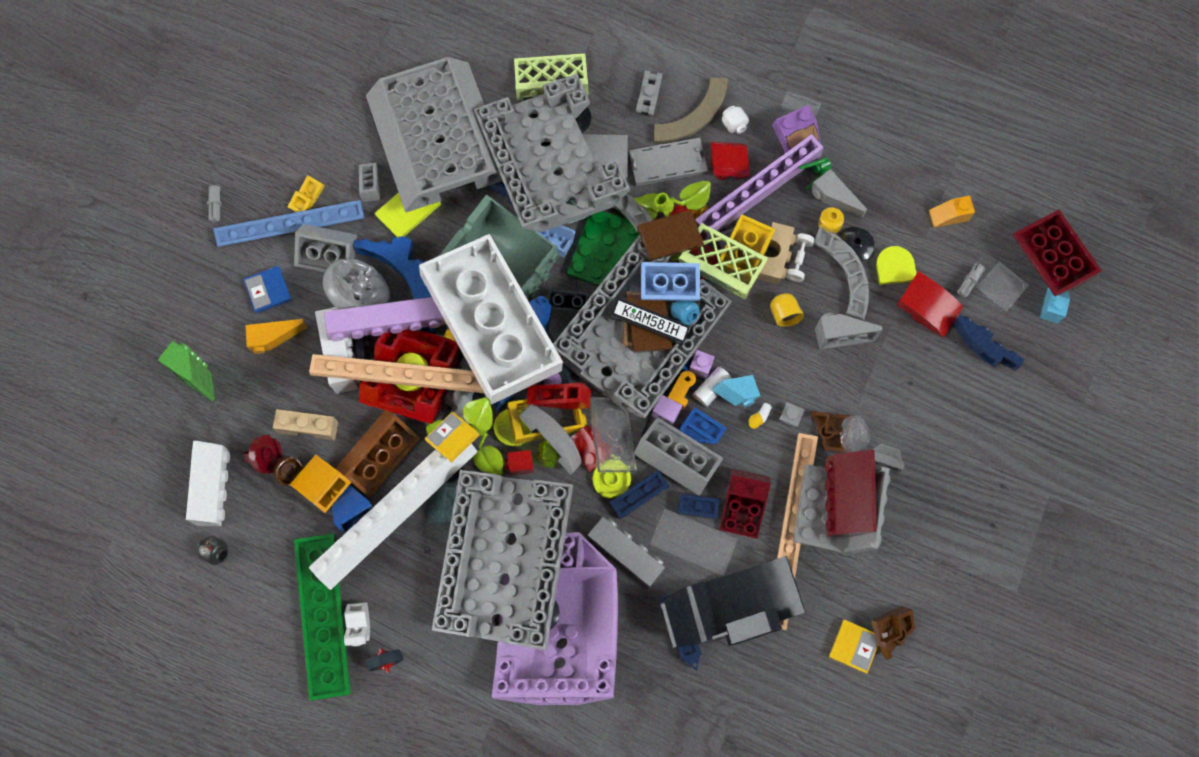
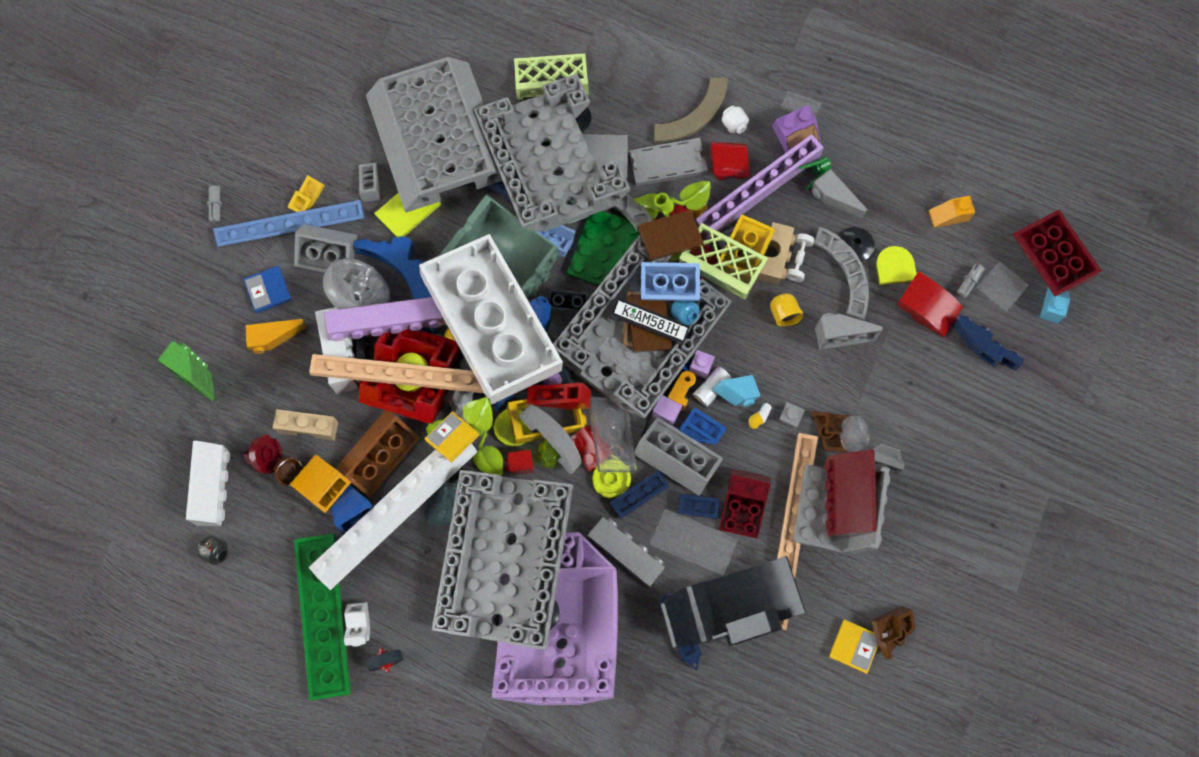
light grey plate [636,70,663,116] -> none
yellow head [818,207,844,234] -> none

